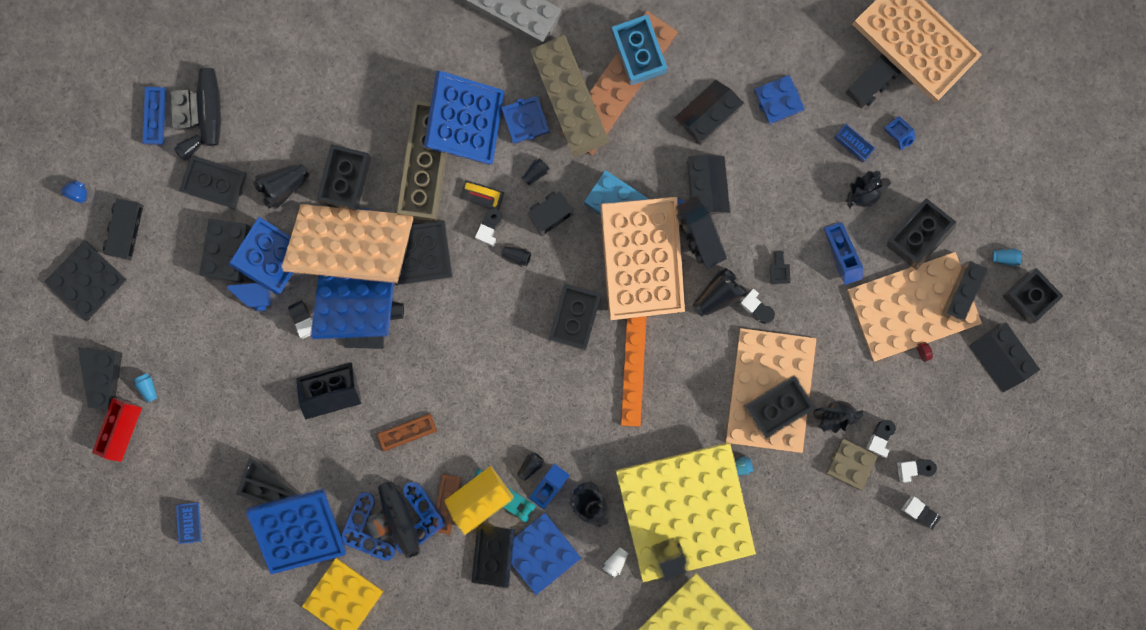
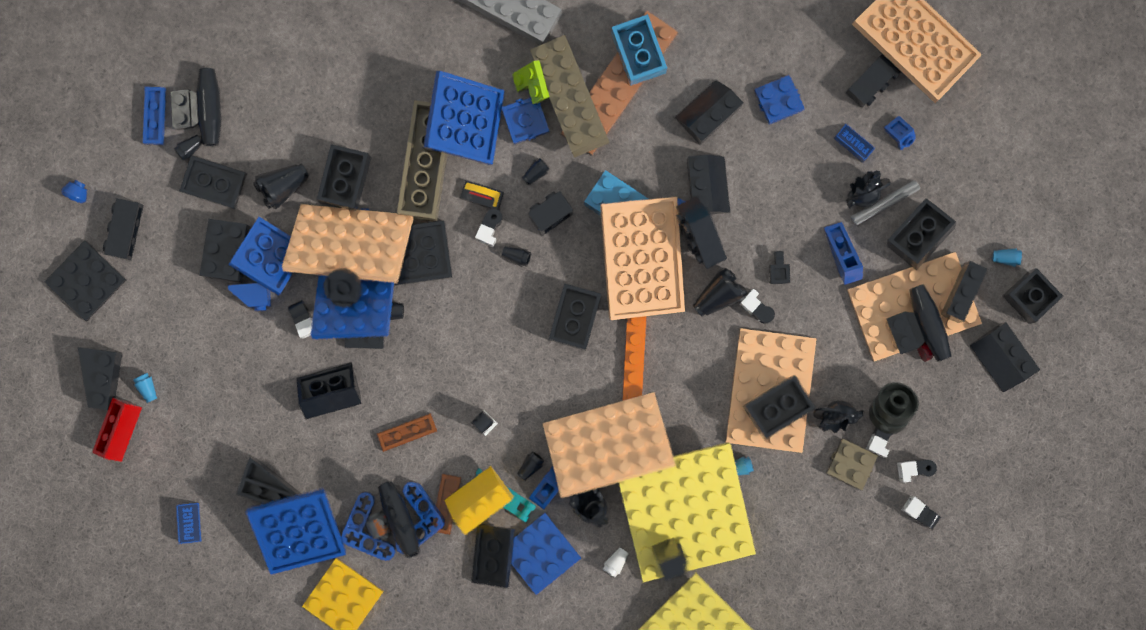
none -> black tile [324,268,363,308]
none -> black leg [471,410,498,436]
none -> lime plate [512,60,549,104]
none -> light nougat plate [543,392,675,498]
none -> light grey axle [851,181,920,225]
none -> pearl dark grey wheel [869,382,919,434]
none -> black plate [886,284,952,362]

